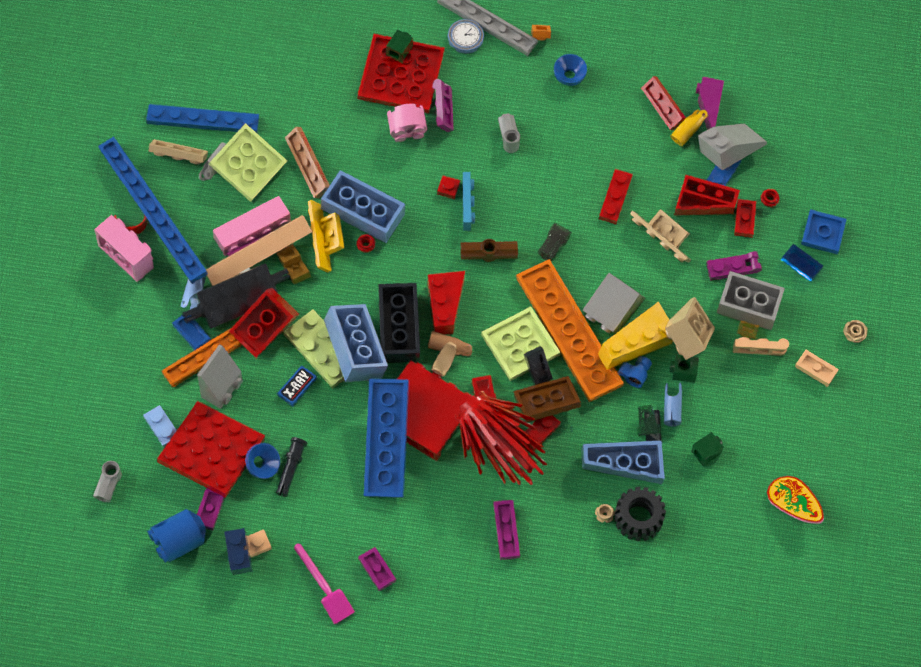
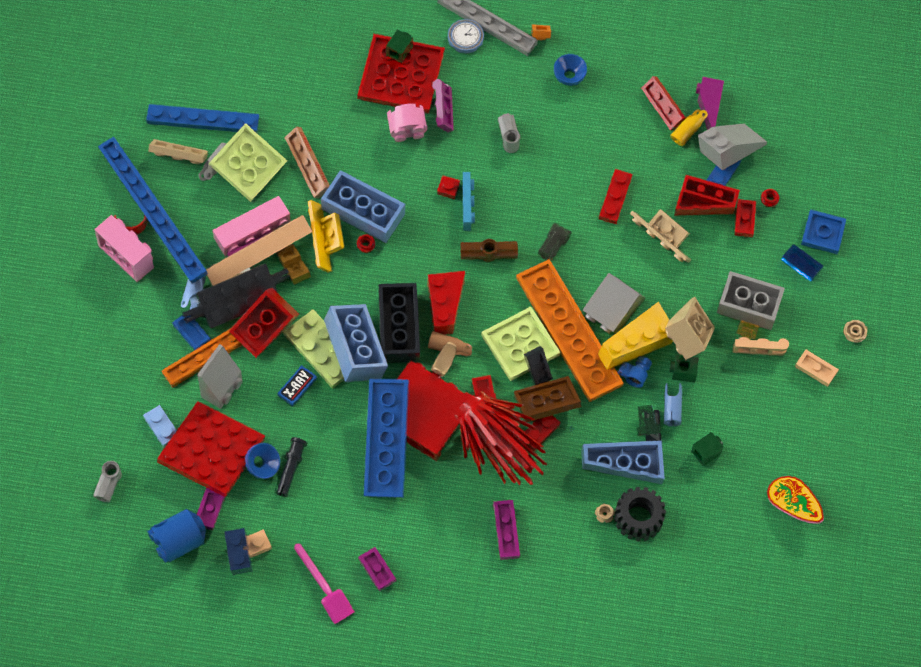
magenta plate [706,251,762,281] -> none

